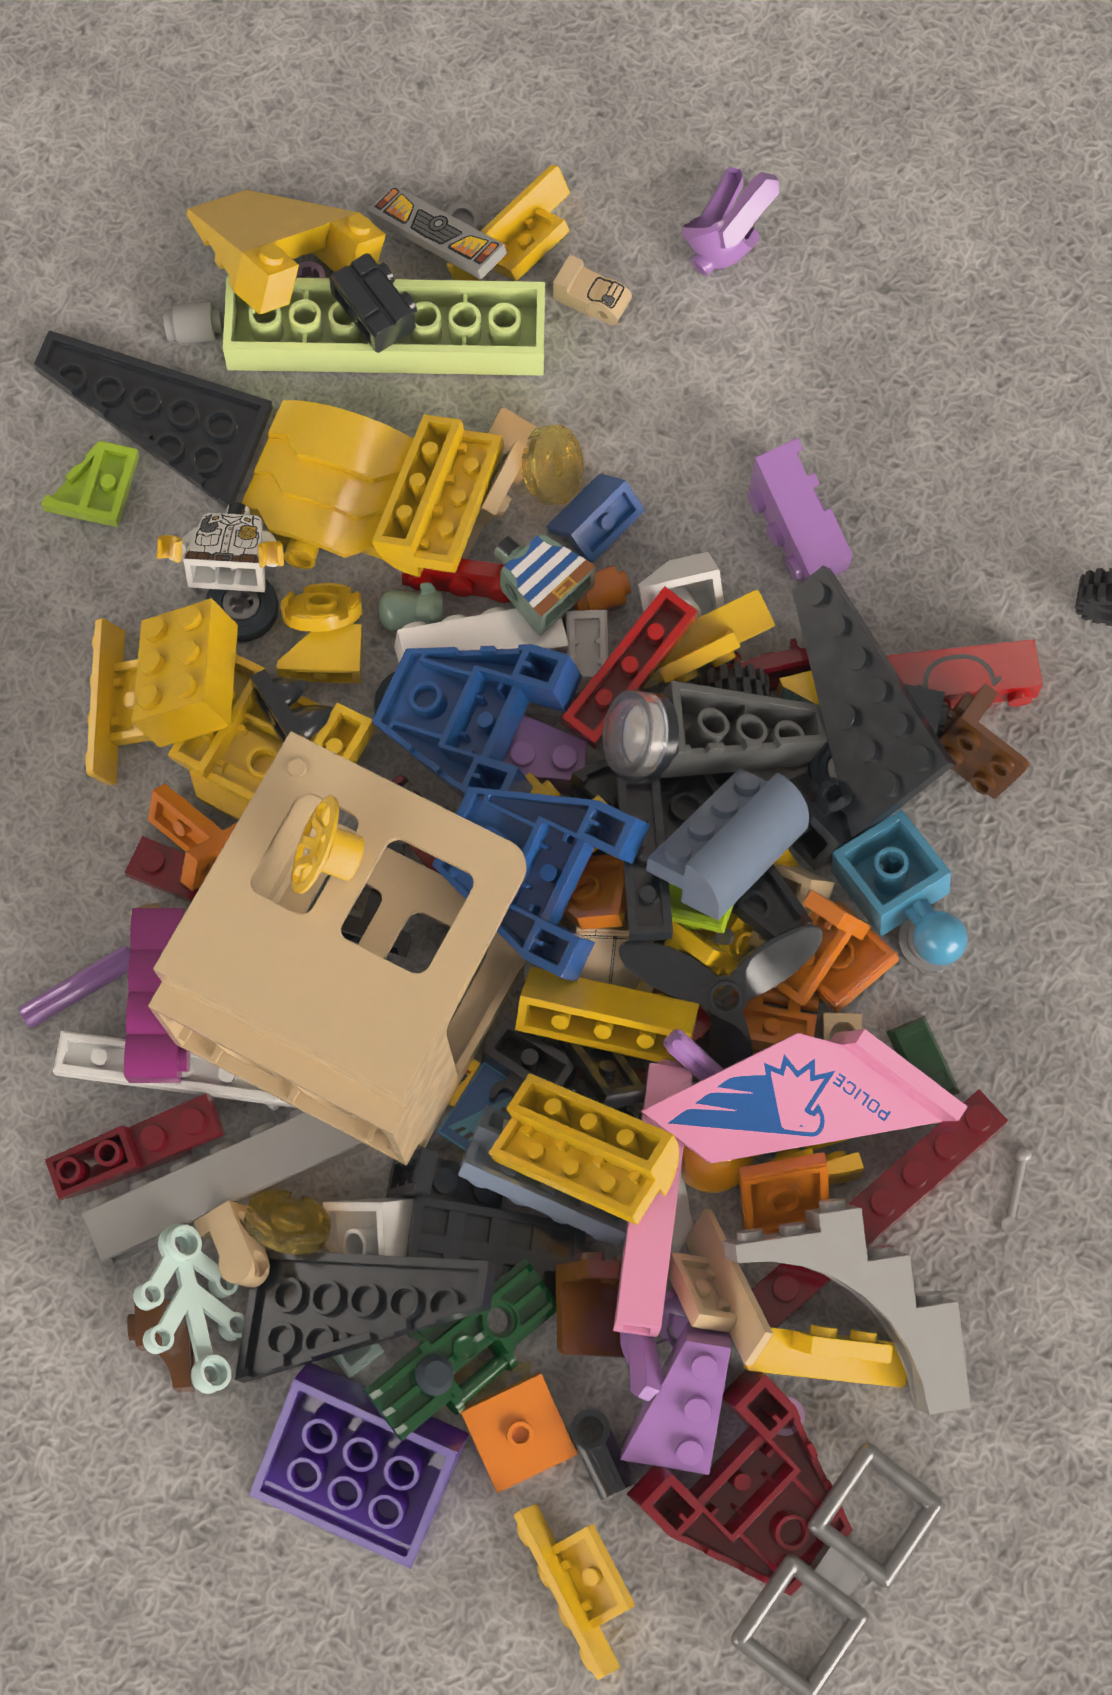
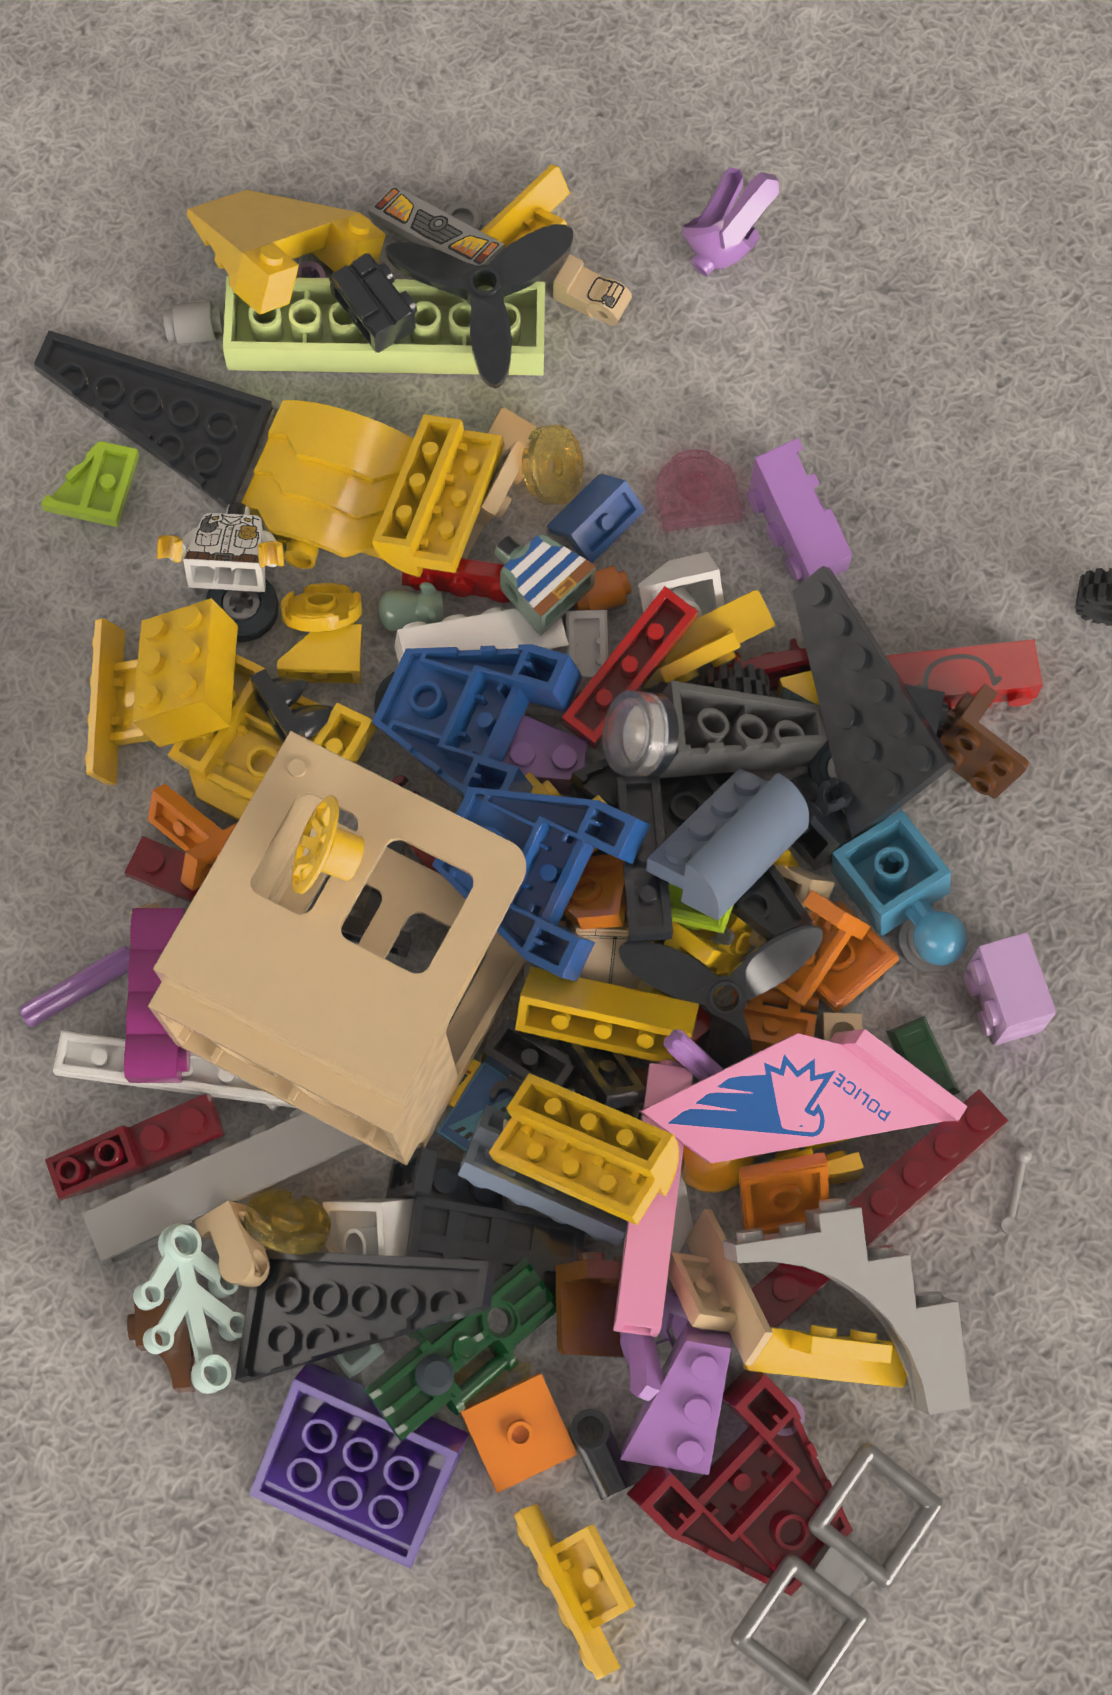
none -> black piece [385,224,573,389]
none -> clear pink tile [656,449,743,532]
none -> lavender brick [964,932,1057,1046]

